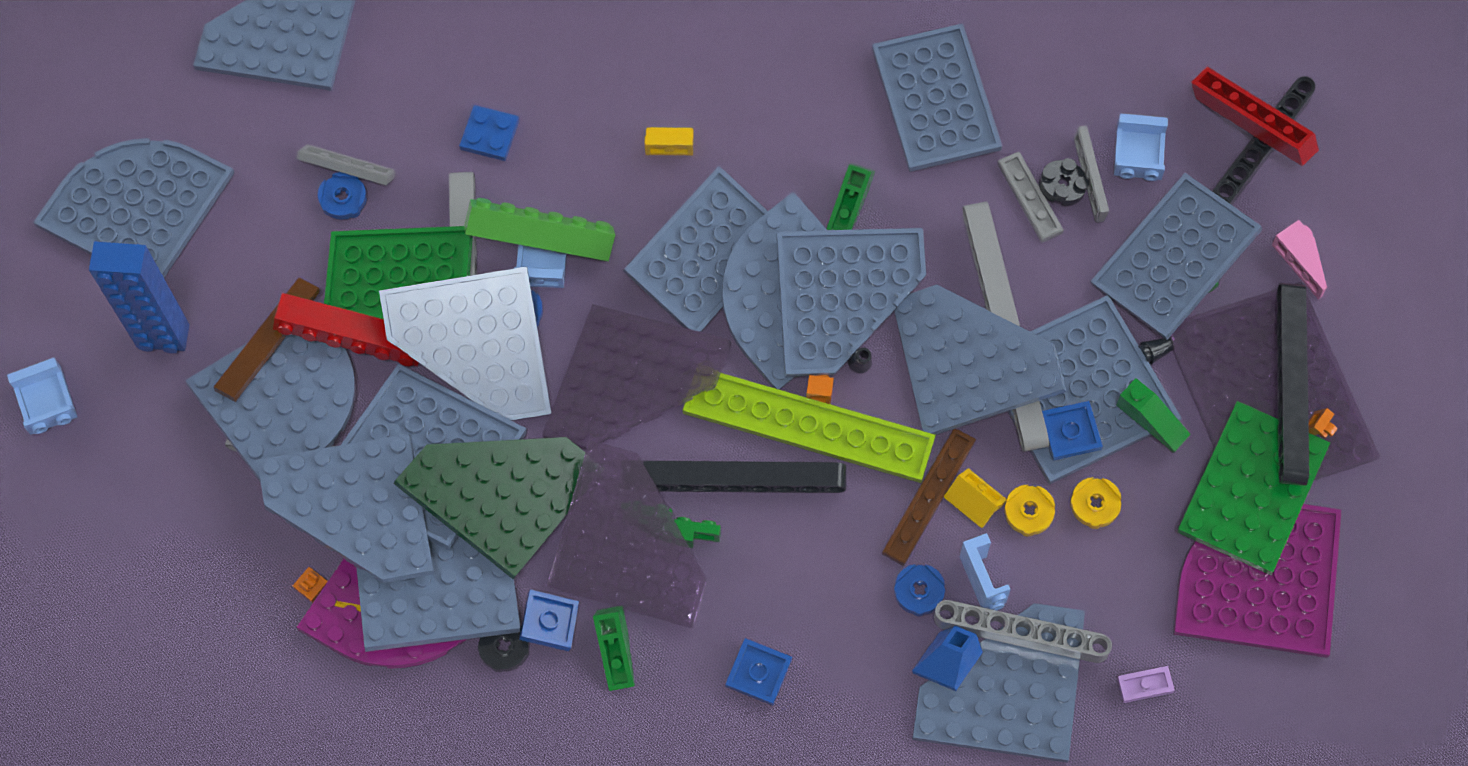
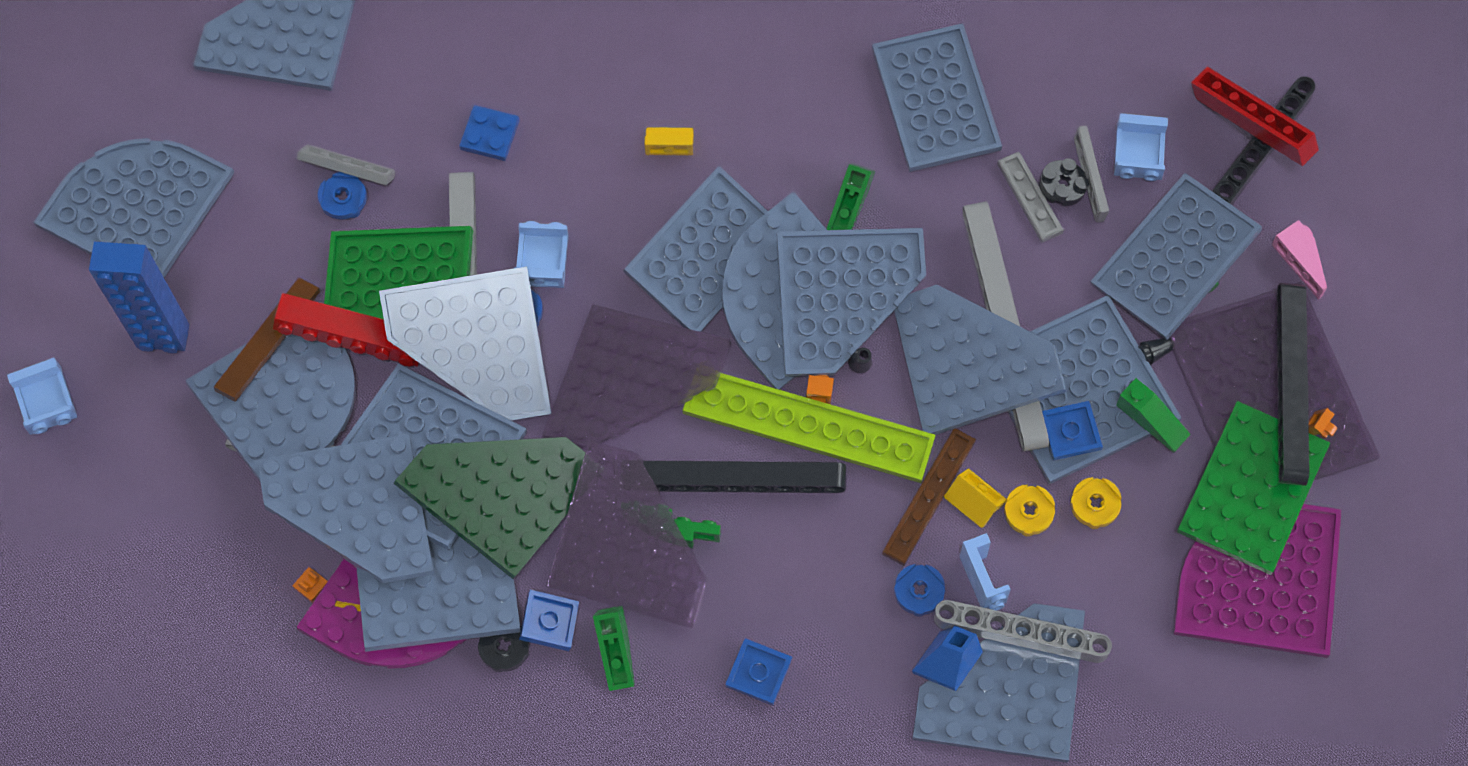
bright green brick [464,198,615,261] -> none
lavender plate [1117,666,1175,703] -> none

